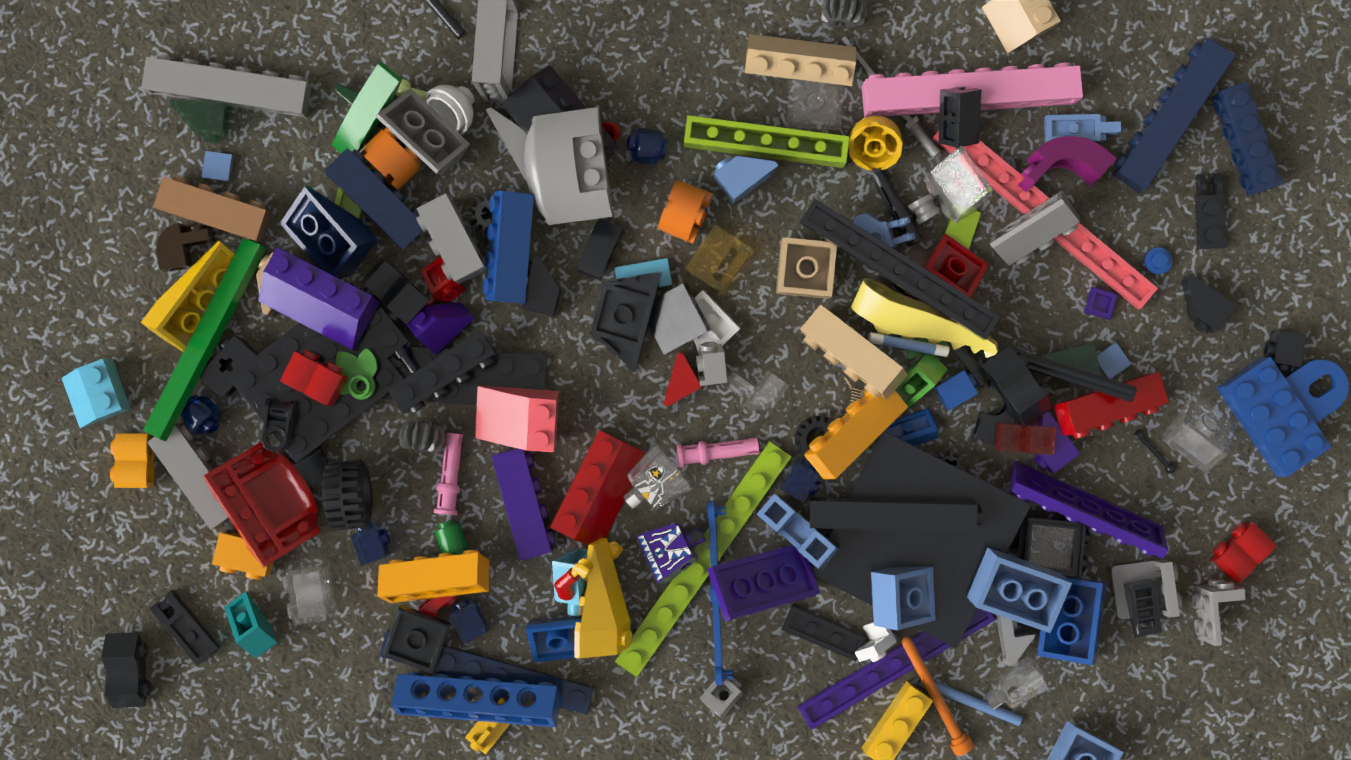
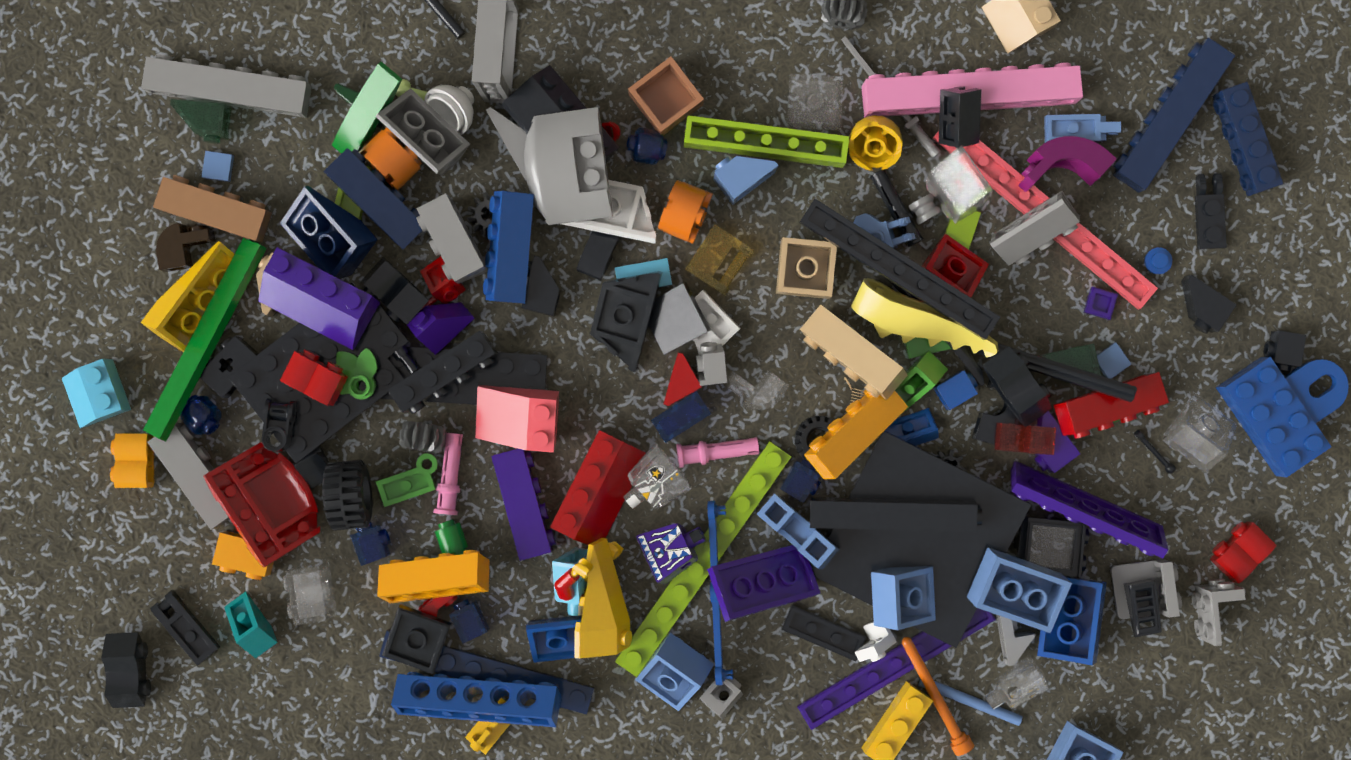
tan brick [745,34,856,86] -> none
medium blue bar [868,332,949,357] -> none
none -> bright green hinge [376,453,438,507]
none -> white wing [562,180,656,243]
none -> nougat piece [628,56,704,137]
none -> medium blue slope [635,633,714,711]
none -> clear blue brick [651,391,711,443]

